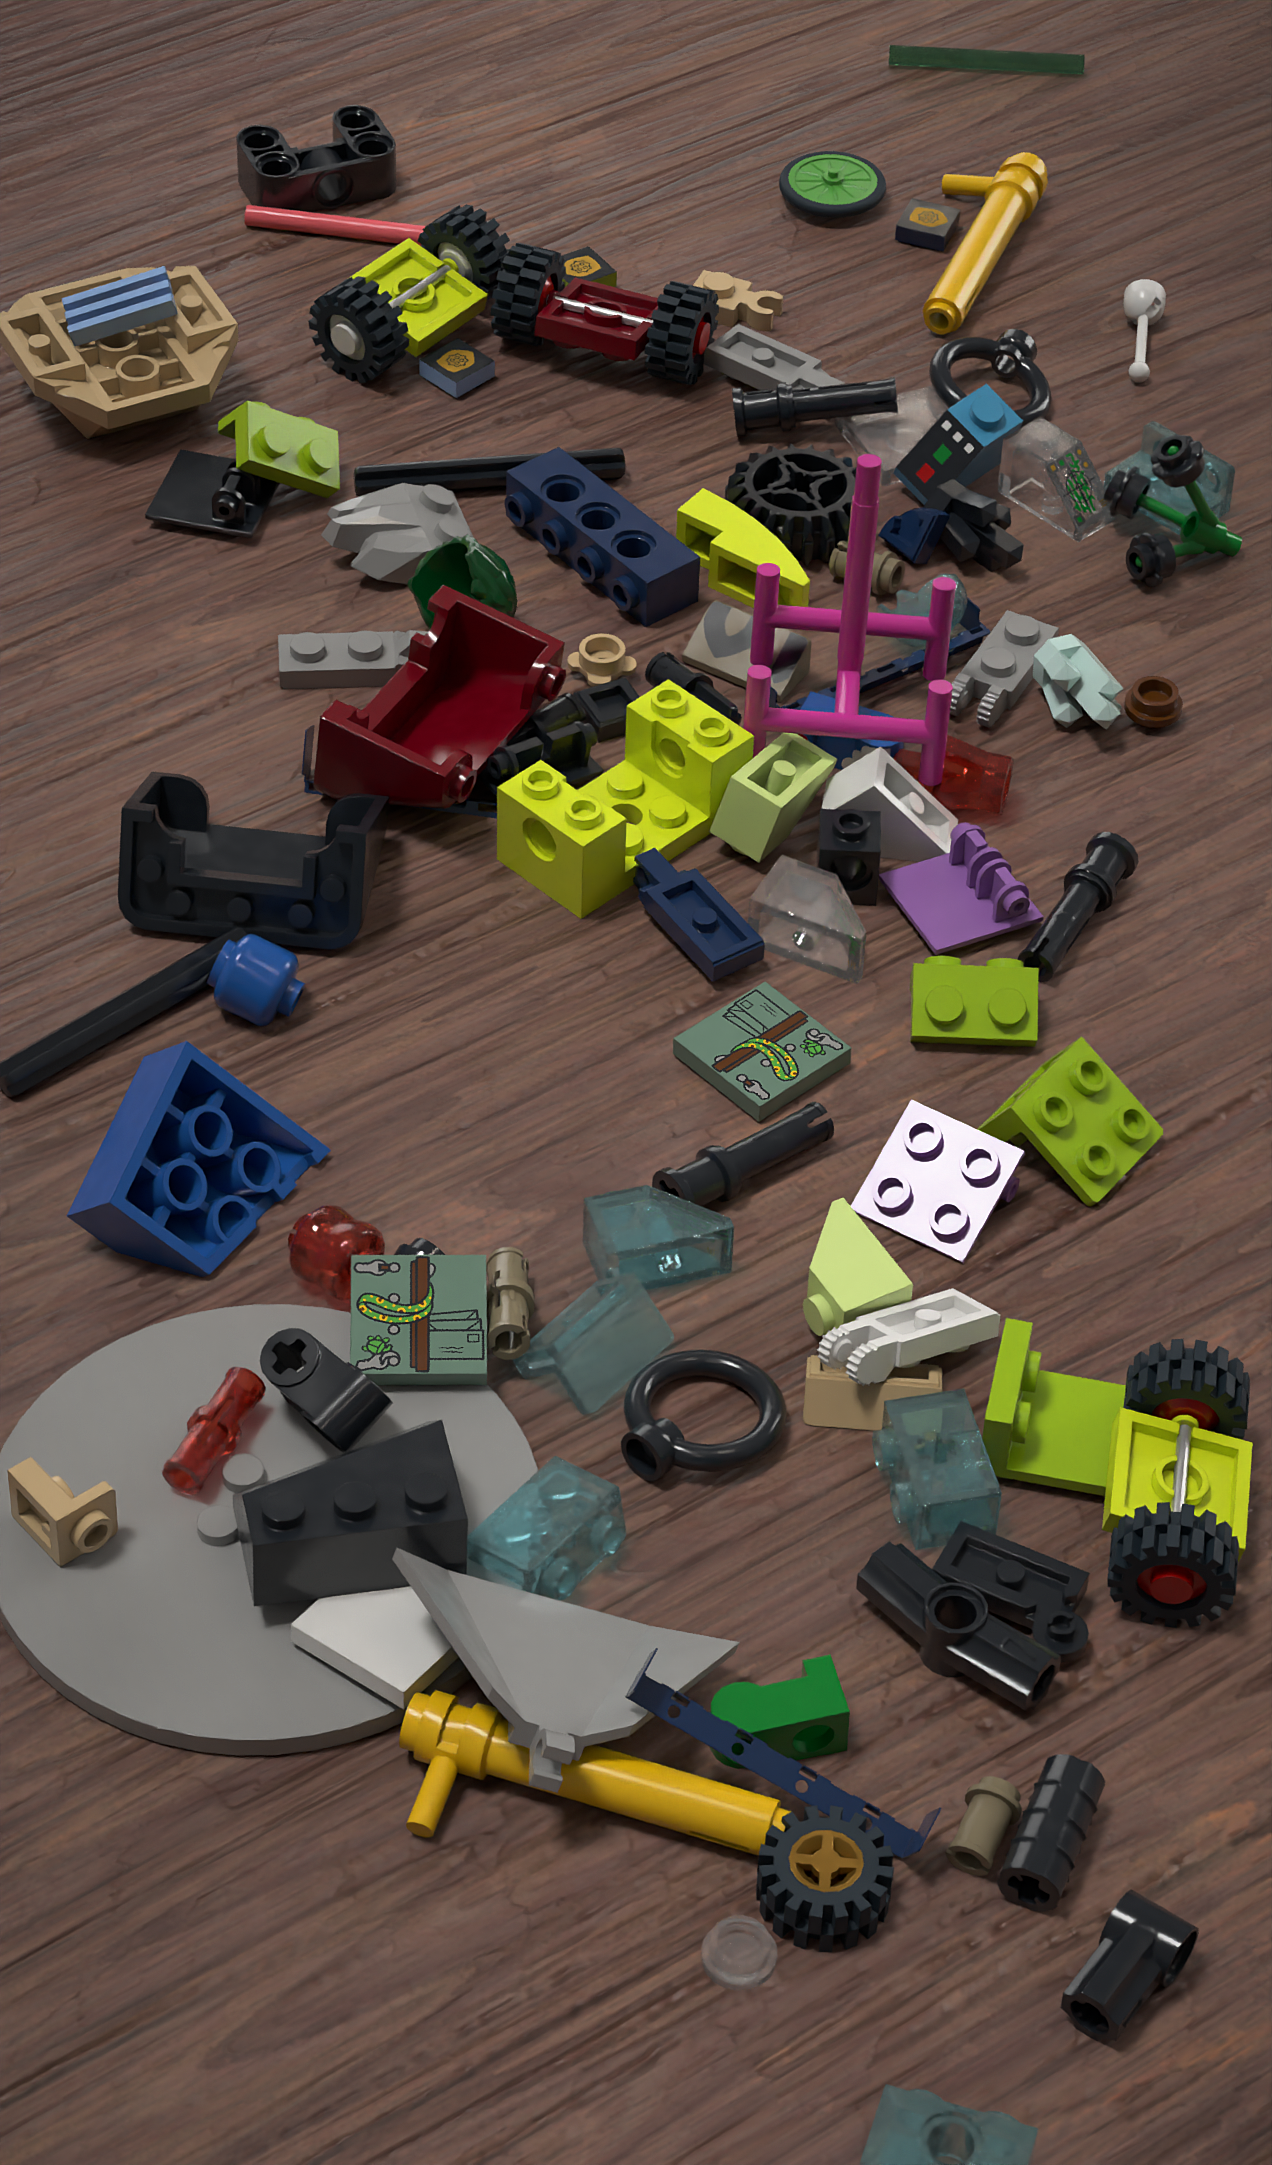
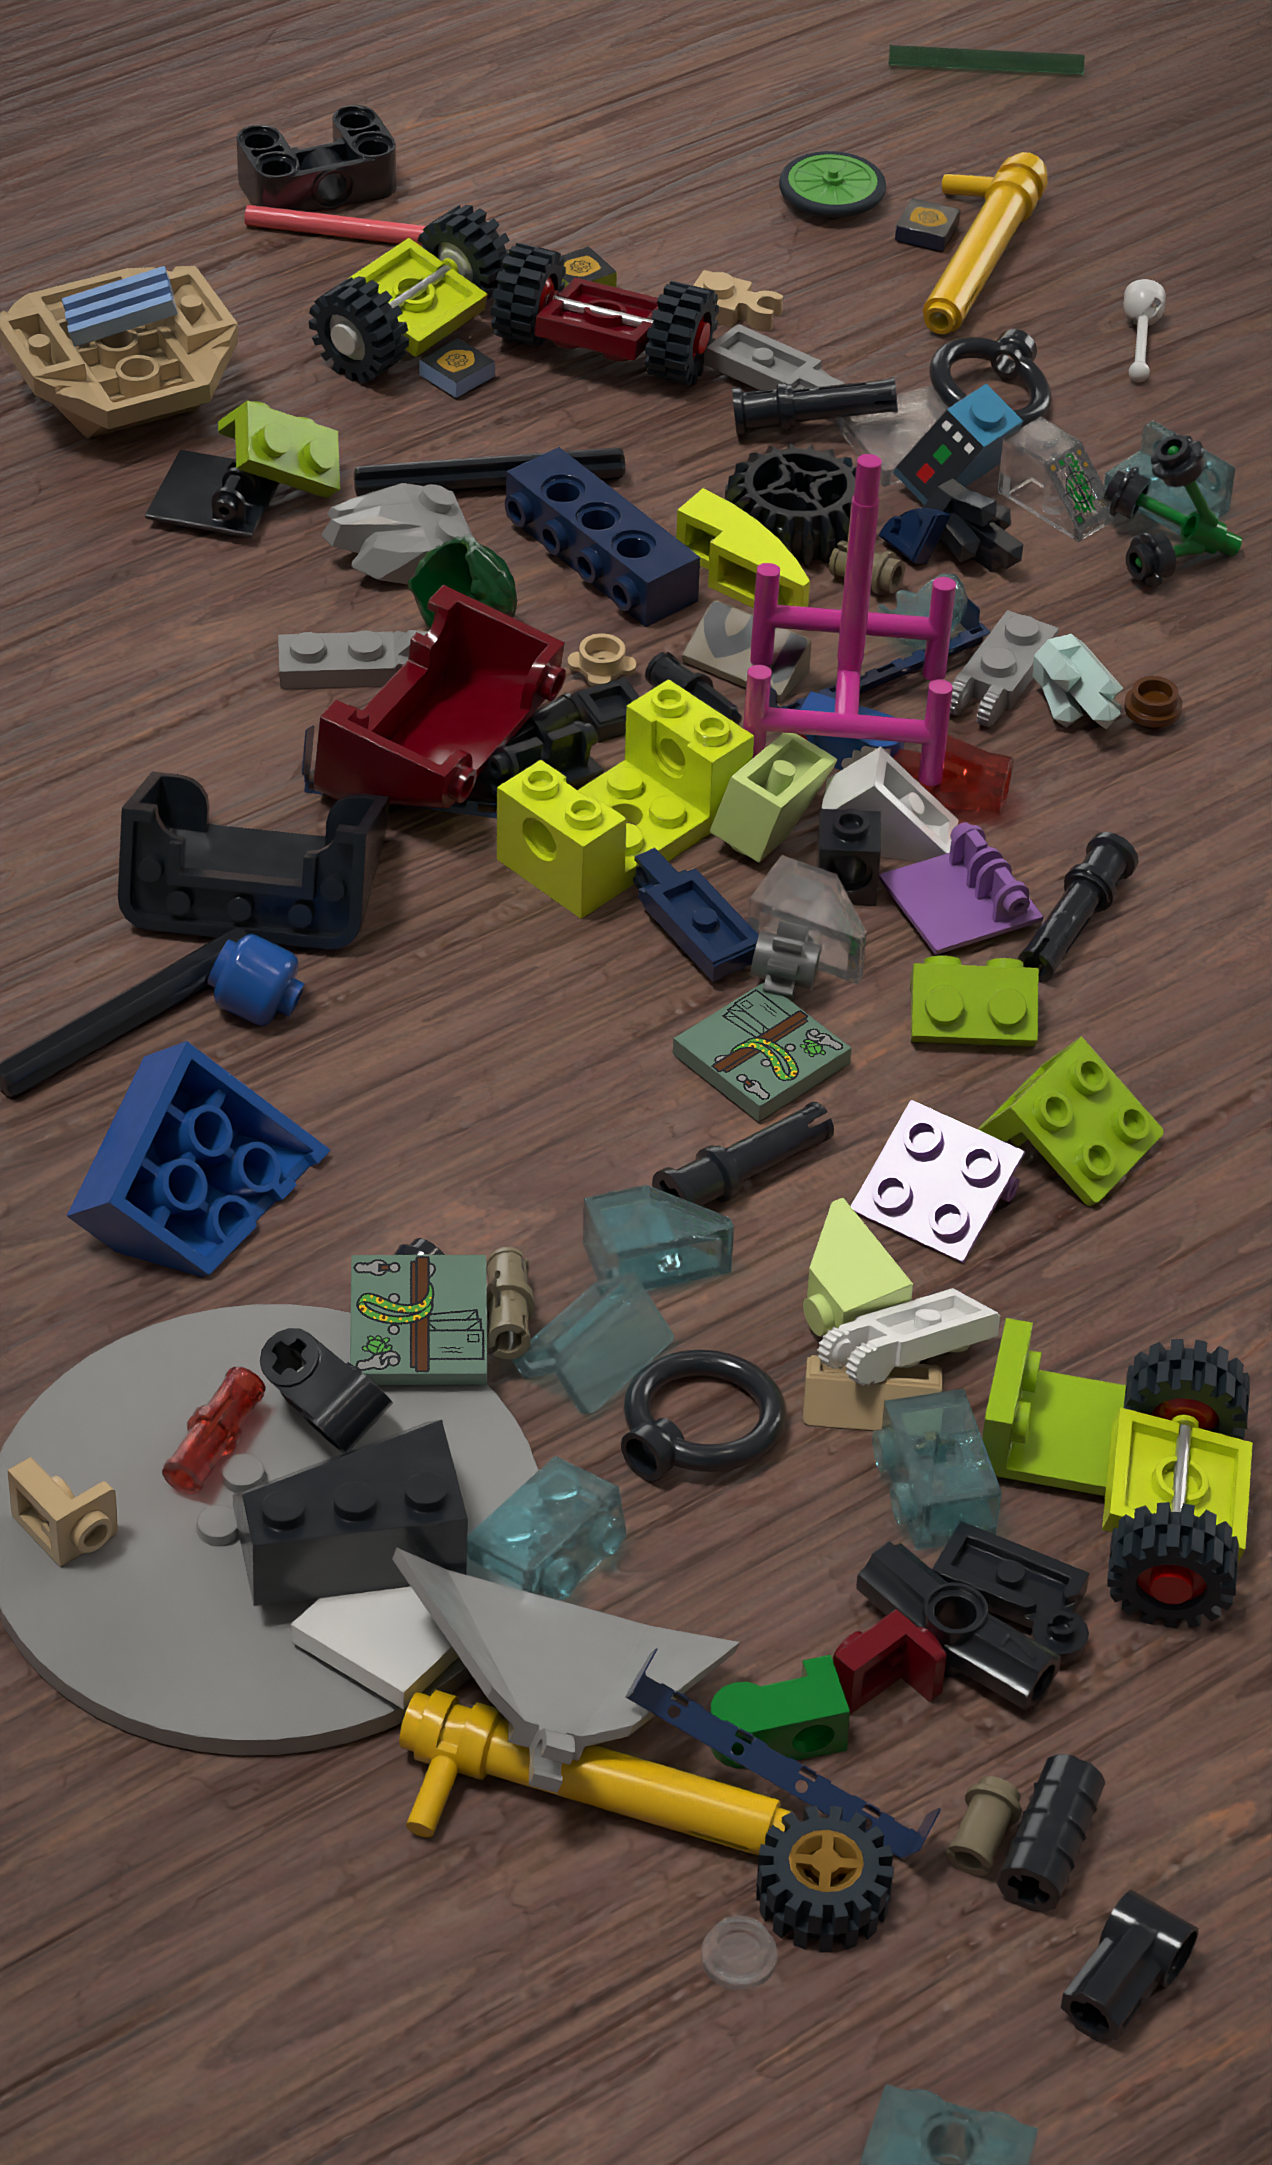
clear red piece [288,1205,385,1300] -> none
none -> flat silver gear [750,920,822,1000]
none -> dark red bracket [832,1609,947,1715]

